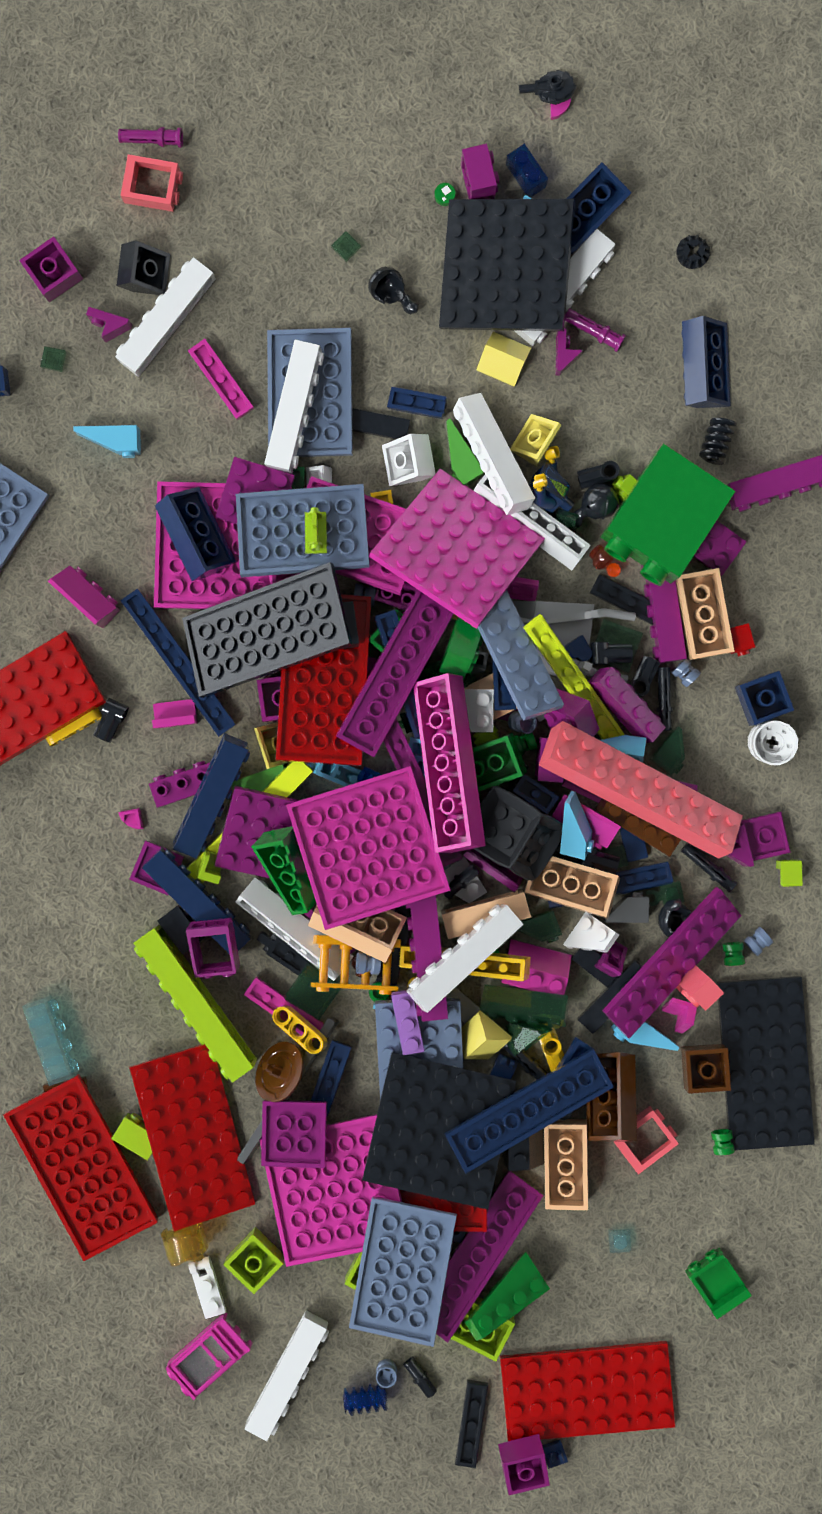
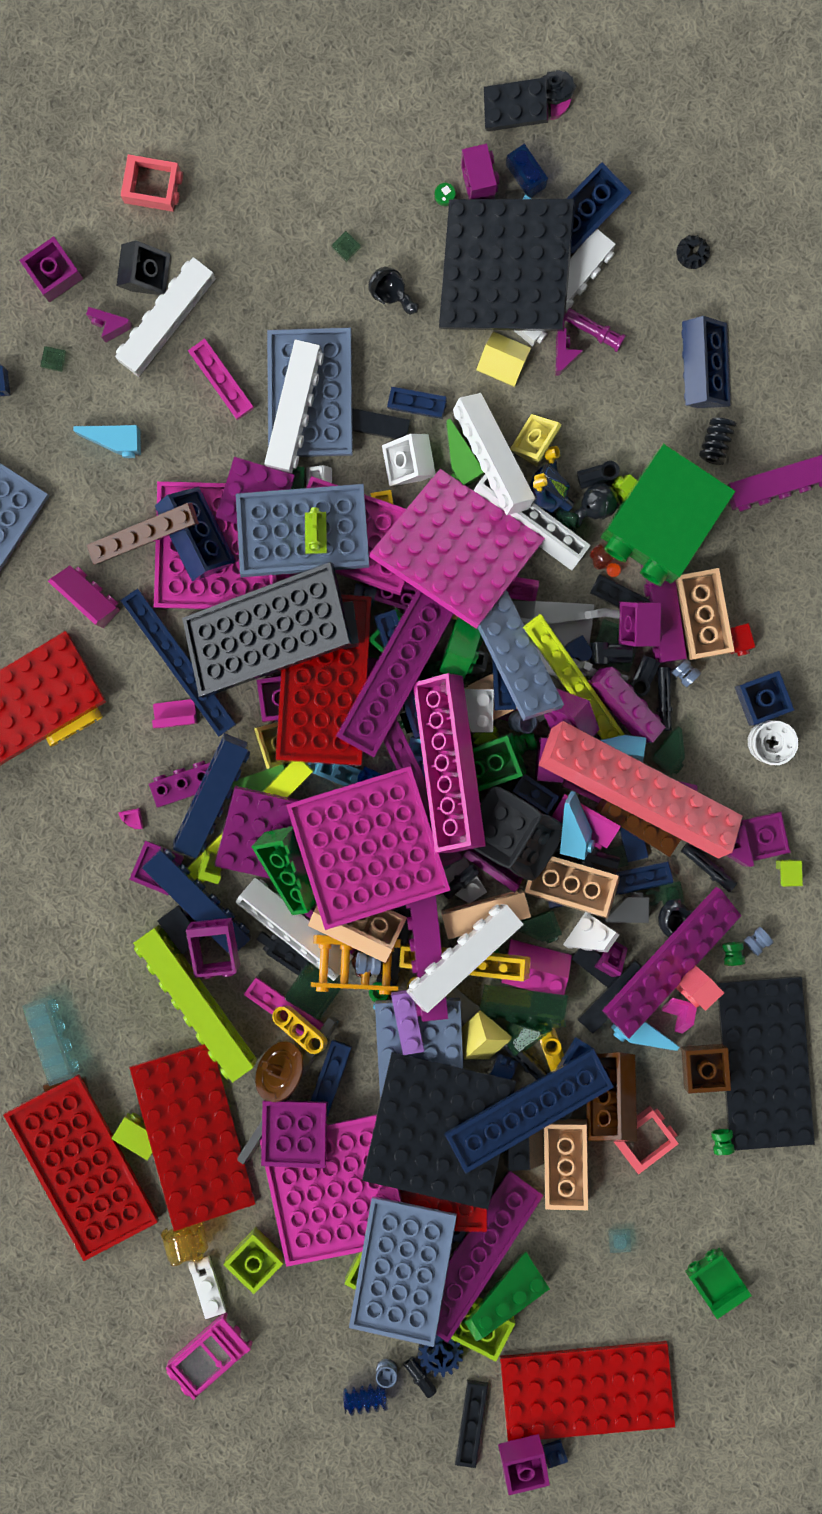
black piece [93,698,129,743] -> none
magenta pin [118,127,183,148] -> none
white brick [245,1310,329,1441] -> none
magenta plate [693,521,746,576] -> none
none -> plate [87,503,199,565]
none -> dark blue gear [418,1334,463,1377]
none -> black plate [484,77,548,131]
none -> magenta brick [619,602,663,646]

